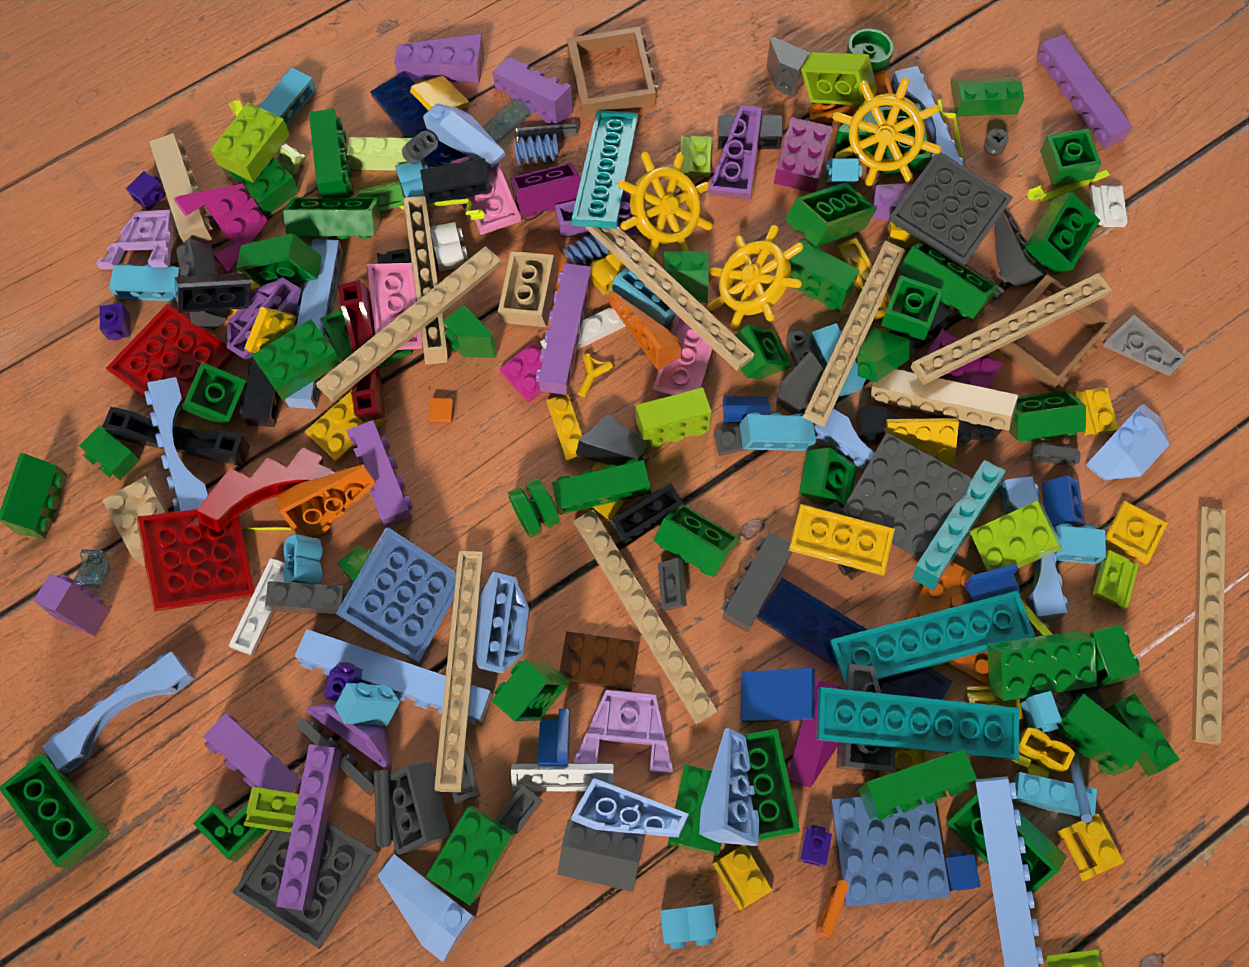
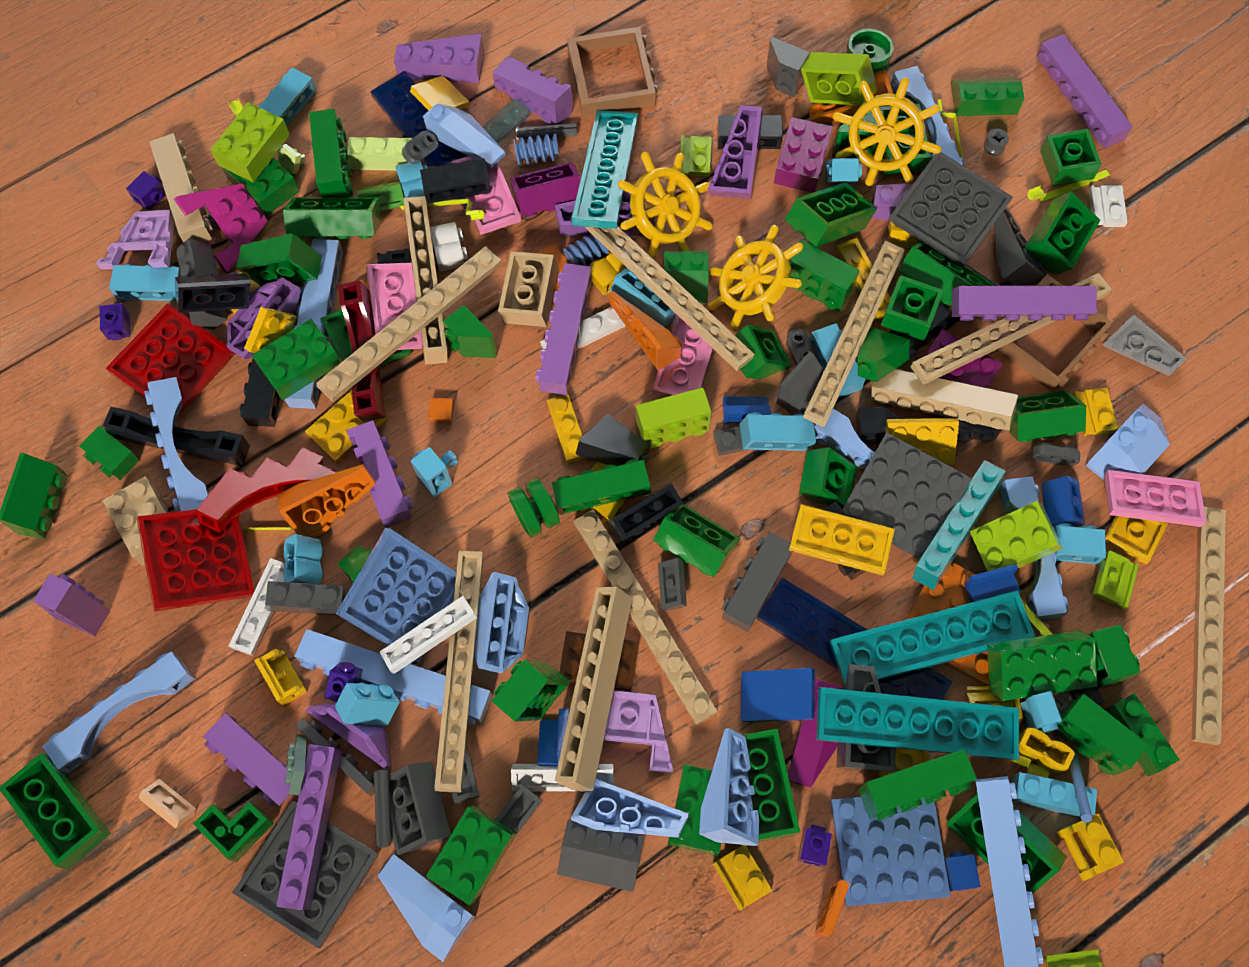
clear light blue bracket [74,549,110,588] -> none
green brick [182,362,246,427] -> none
lime plate [244,787,299,832] -> none
dark pink plate [499,342,543,403] -> none
yellow piece [578,353,613,397] -> none
medium azure brick [660,904,717,949] -> none
none -> light nougat plate [139,779,197,829]
none -> yellow hinge [254,649,307,706]
none -> sand green plate [285,734,307,795]
none -> white plate [380,596,477,674]
none -> medium azure brick [410,447,458,498]
none -> tan brick [555,587,632,791]
none -> medium lavender brick [952,286,1097,321]
none -> bright pink plate [1104,470,1206,527]

